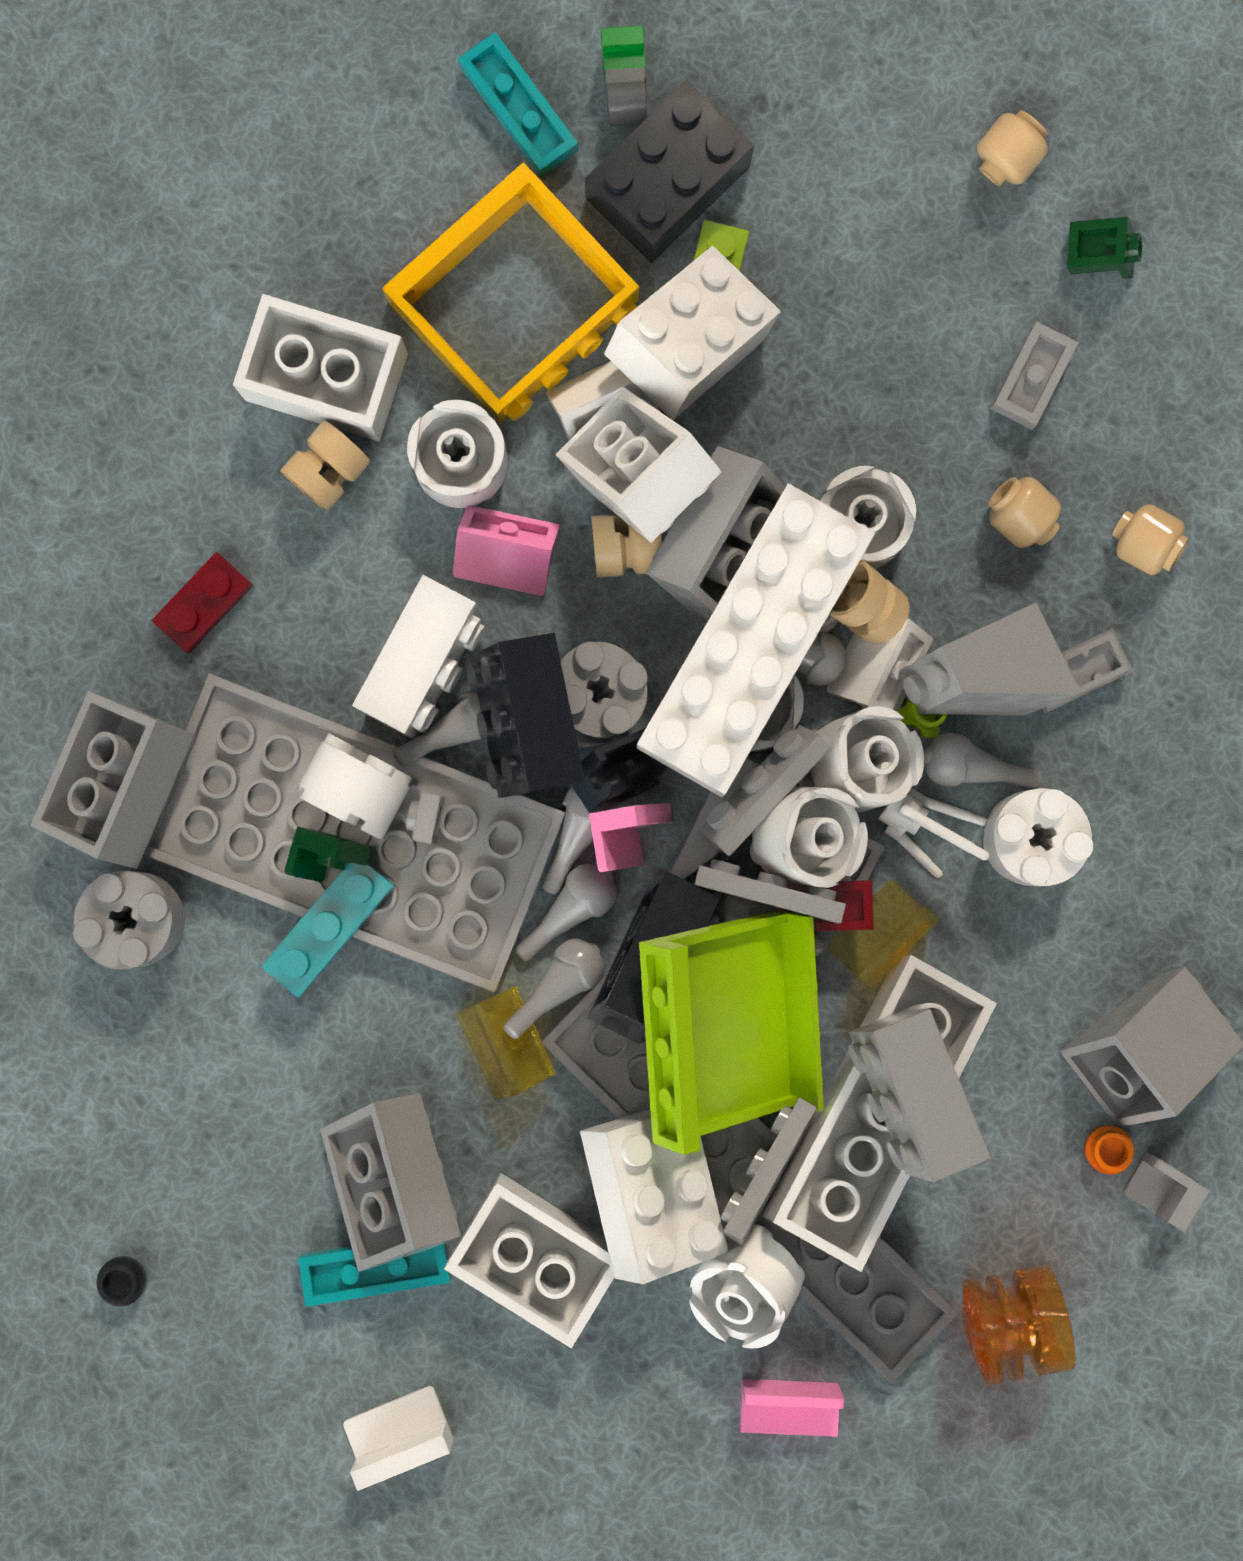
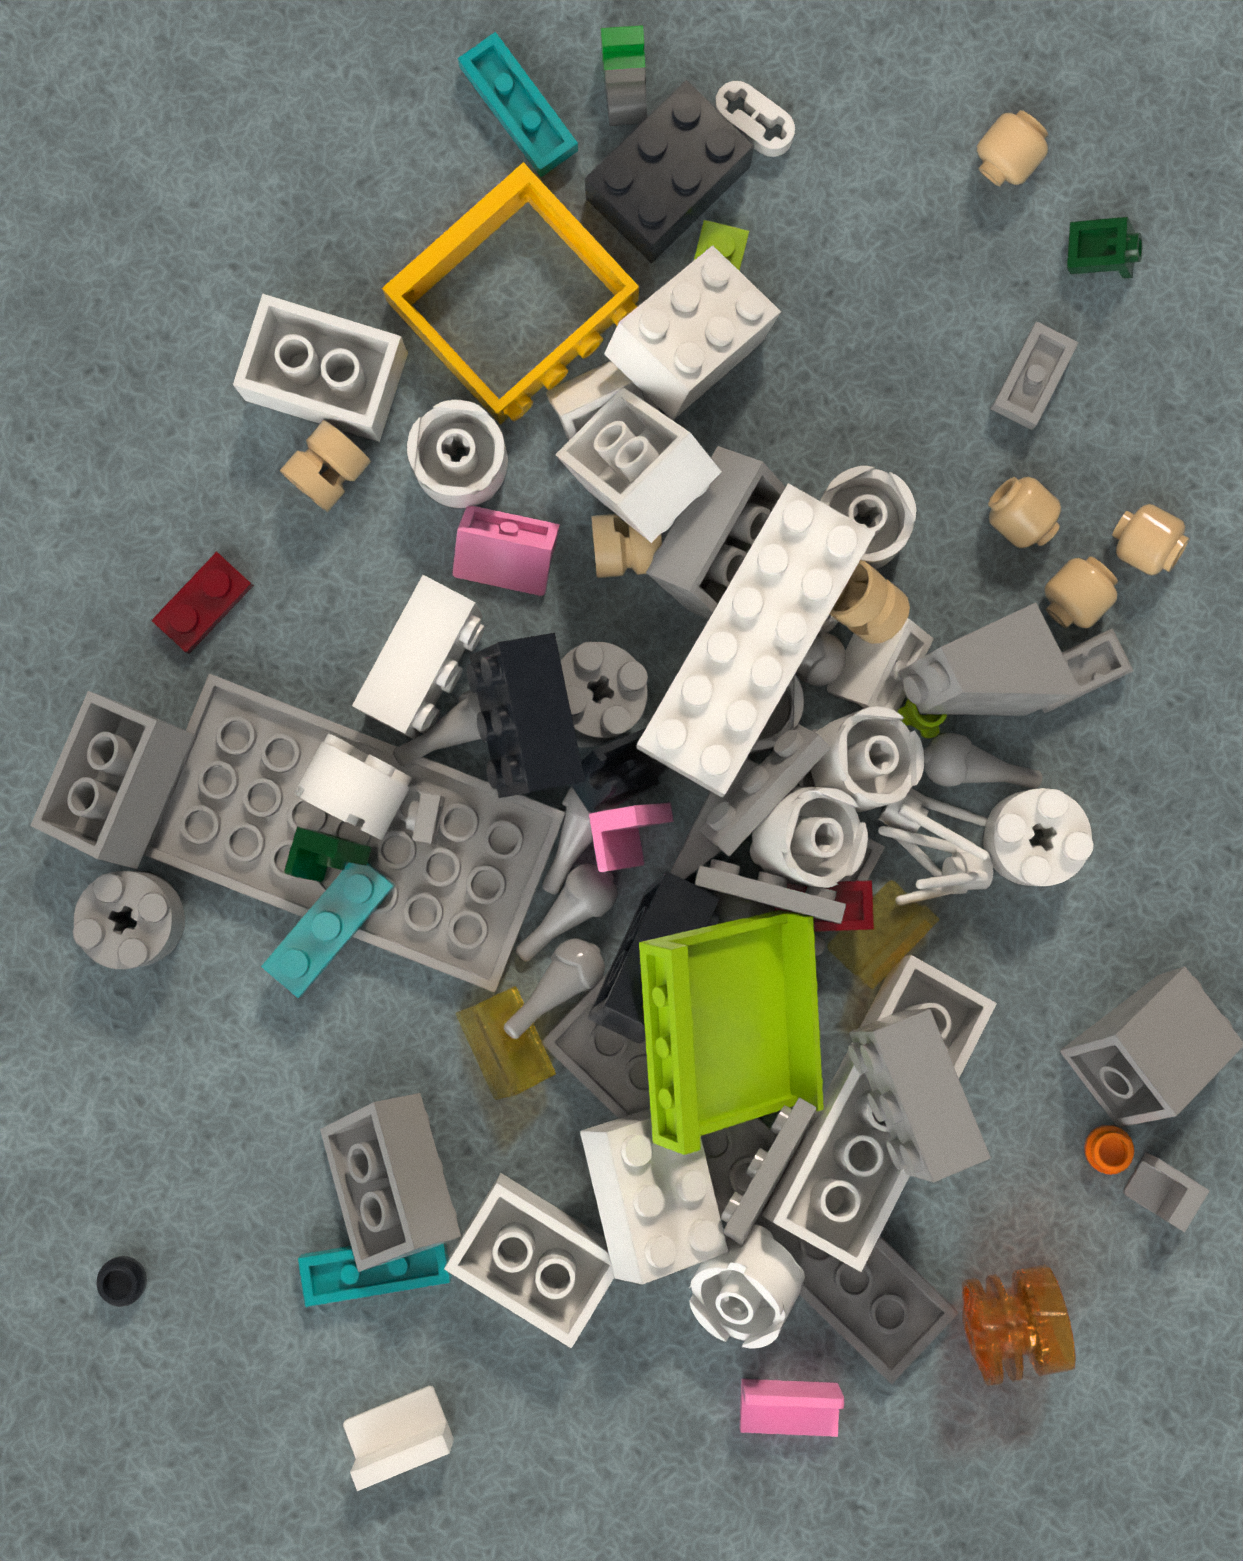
none -> white beam [715,81,795,157]
none -> white plant [878,826,993,905]
none -> tan head [1045,557,1118,628]

